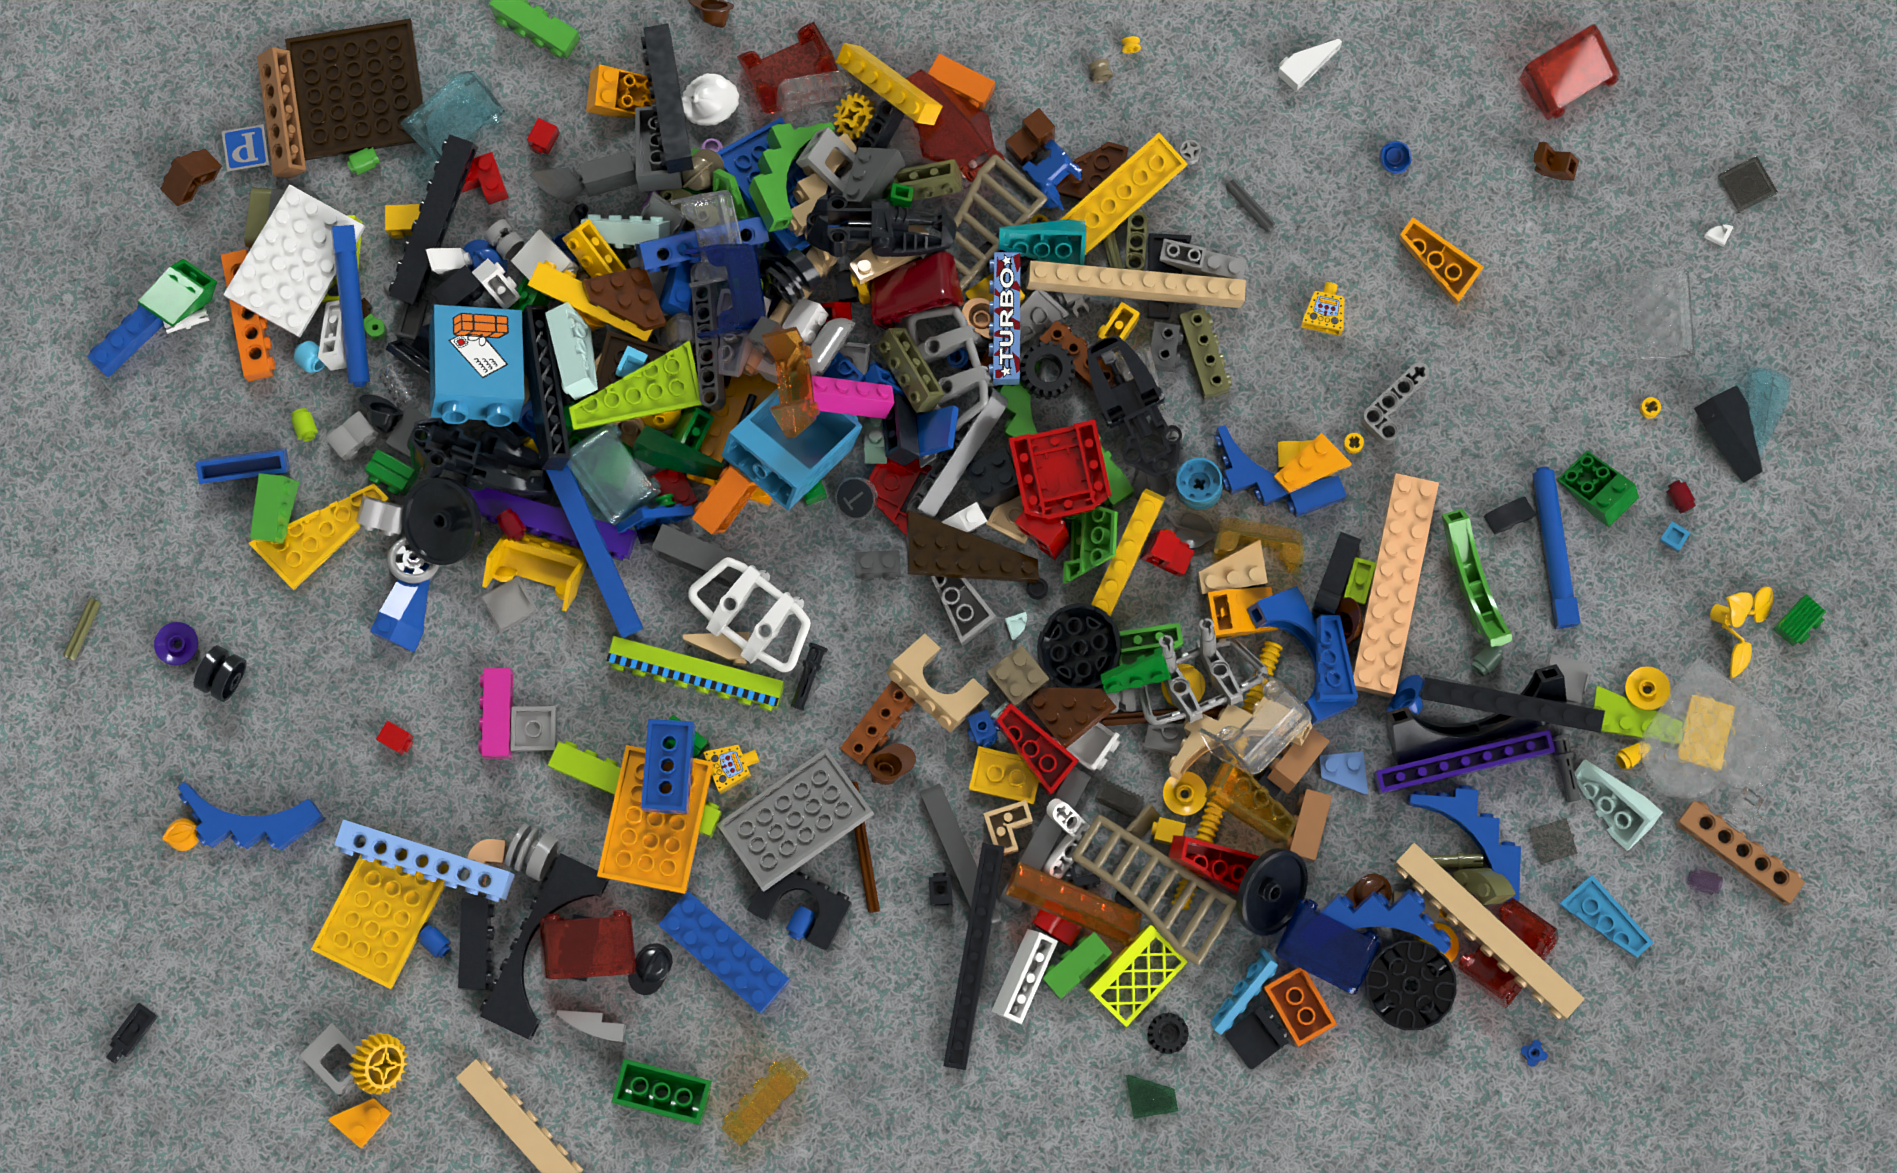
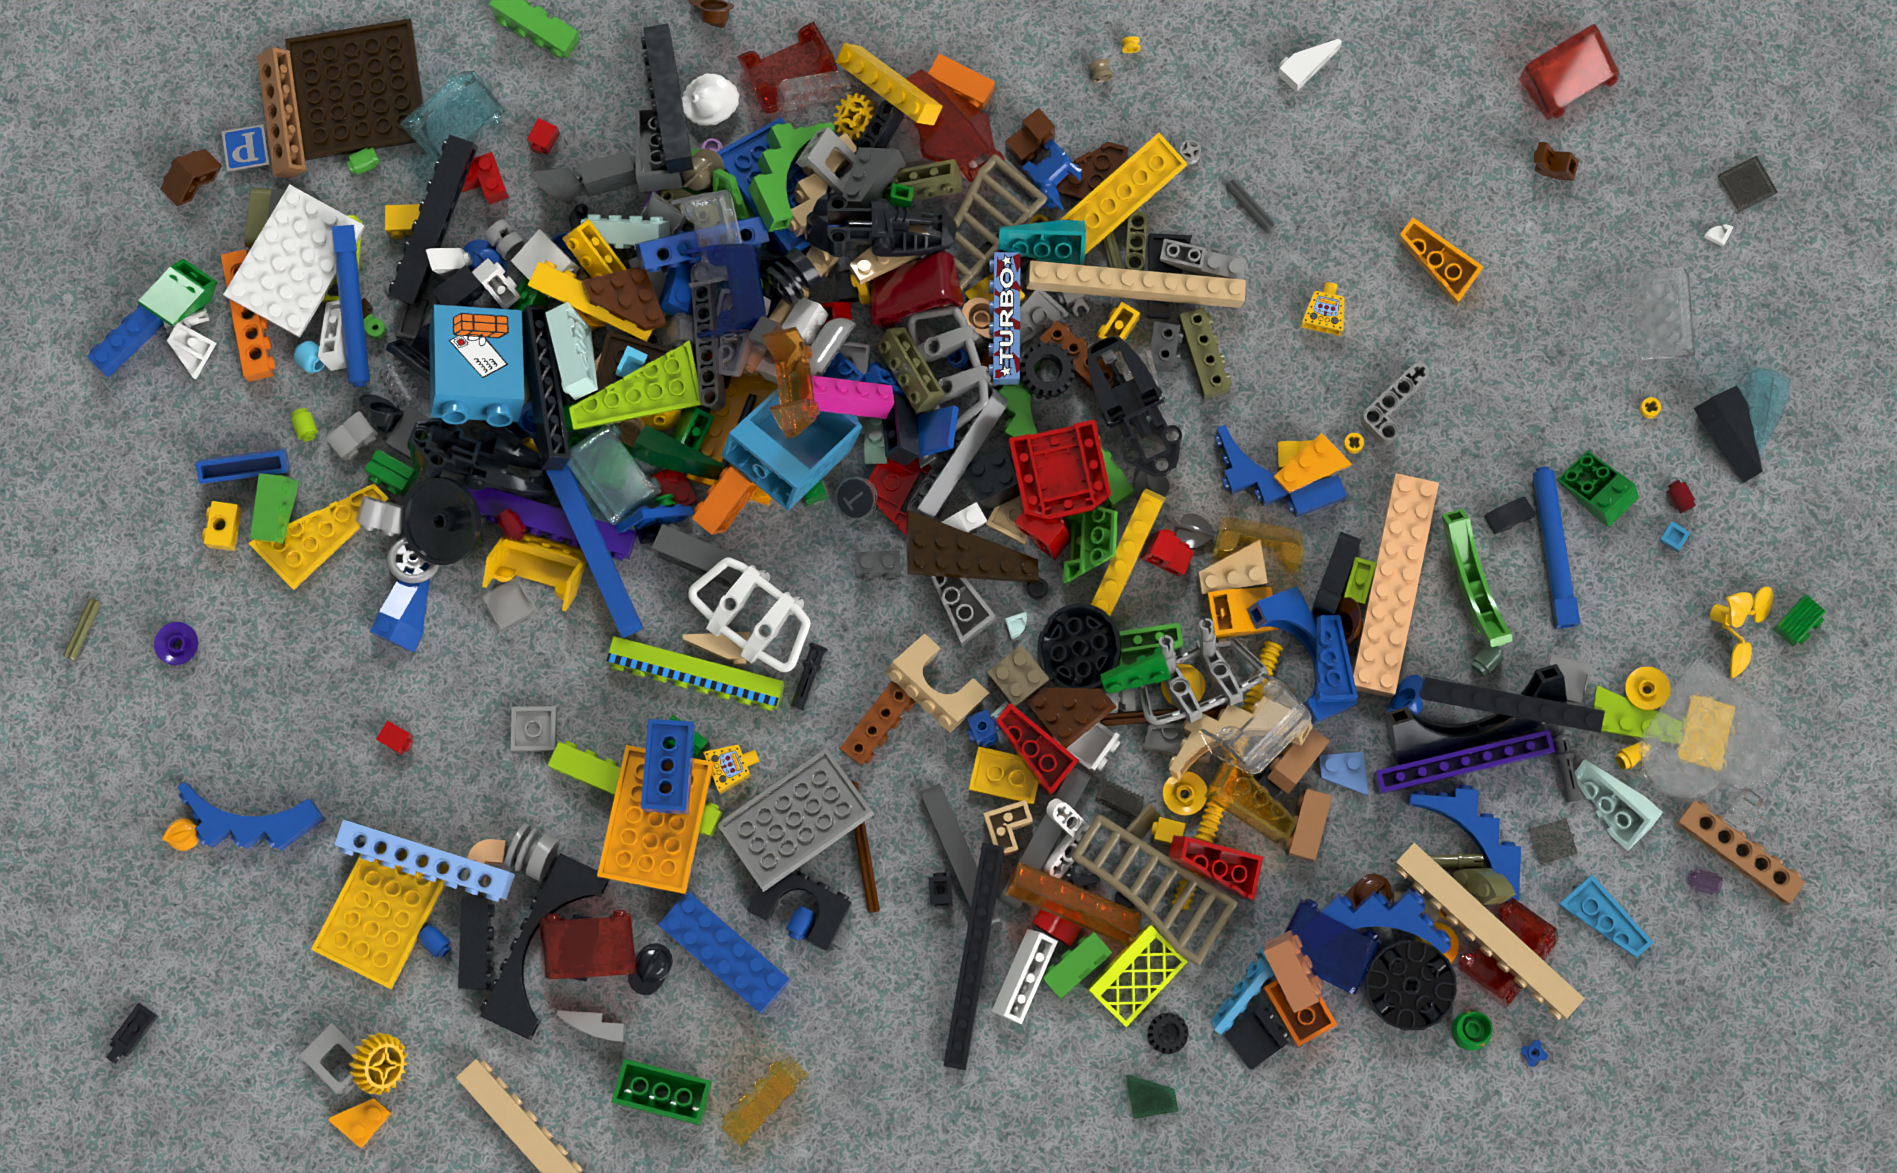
black wheel [193,645,247,702] -> none
dark pink brick [478,668,514,759] -> none
light orange slope [586,64,655,118] -> none
reddish brown piece [867,744,916,785] -> none
dark azure wheel [1176,458,1222,510] -> none
black dish [1236,848,1308,936] -> none
blue hair [1379,141,1412,174] -> none
none -> white wing [167,323,217,379]
none -> yellow brick [202,501,242,551]
none -> nougat brick [1263,930,1323,1013]
none -> green piece [1451,1011,1493,1051]

